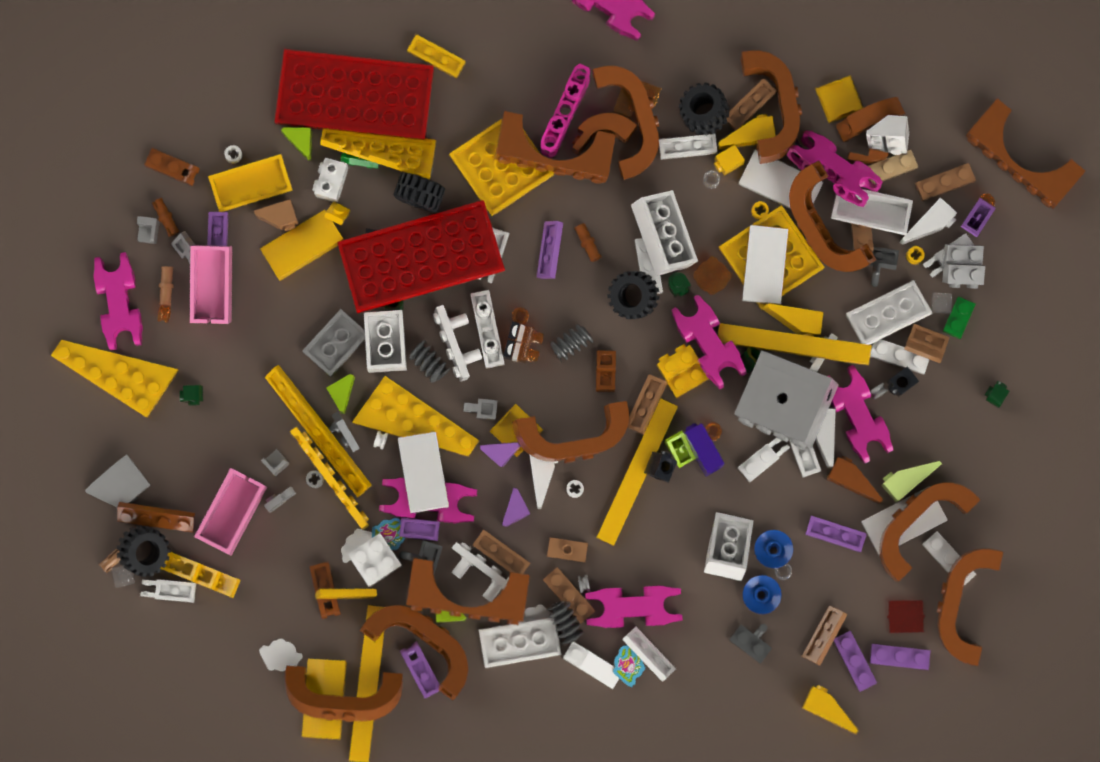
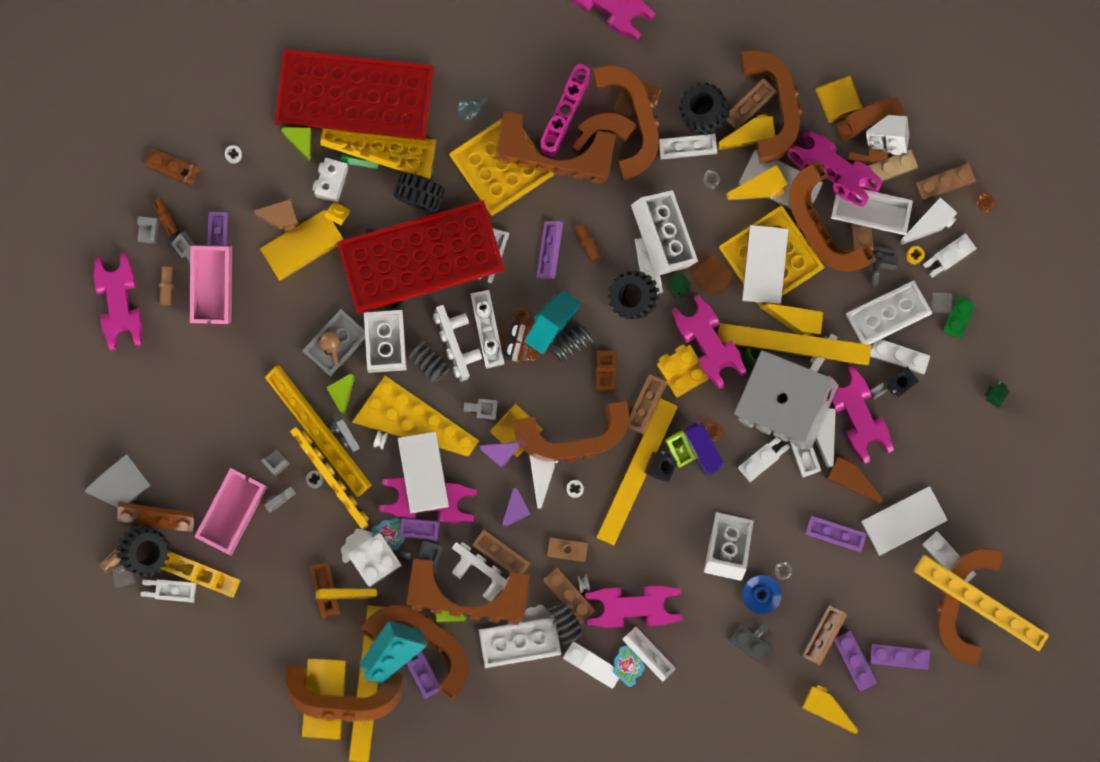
yellow wing [51,340,179,418] -> none
clear orange bush [157,305,171,323] -> none
dark green plate [180,385,203,406] -> none
yellow slope [208,154,292,212] -> none
white sticker [259,639,303,671] -> none
yellow plate [407,34,466,79] -> none
yellow brick [714,145,745,176] -> none
yellow bush [751,201,769,220] -> none
blue dish [754,530,793,568] -> none
dark orange arch [879,483,981,582] -> none
yellowish green slope [881,461,942,503] -> none
clear red piece [887,600,925,633] -> none
medium nougat plate [904,324,950,363] -> none
light grey plate [942,244,985,289] -> none
medium lavender slope [961,198,996,237] -> none
dark orange arch [966,98,1085,209] -> none
none -> medium nougat piece [318,331,340,364]
none -> teal wedge [360,621,427,683]
none -> clear light blue piece [457,97,488,121]
none -> teal wedge [524,290,581,354]
none -> yellow slope [726,165,788,200]
none -> yellow tile [913,555,1049,651]

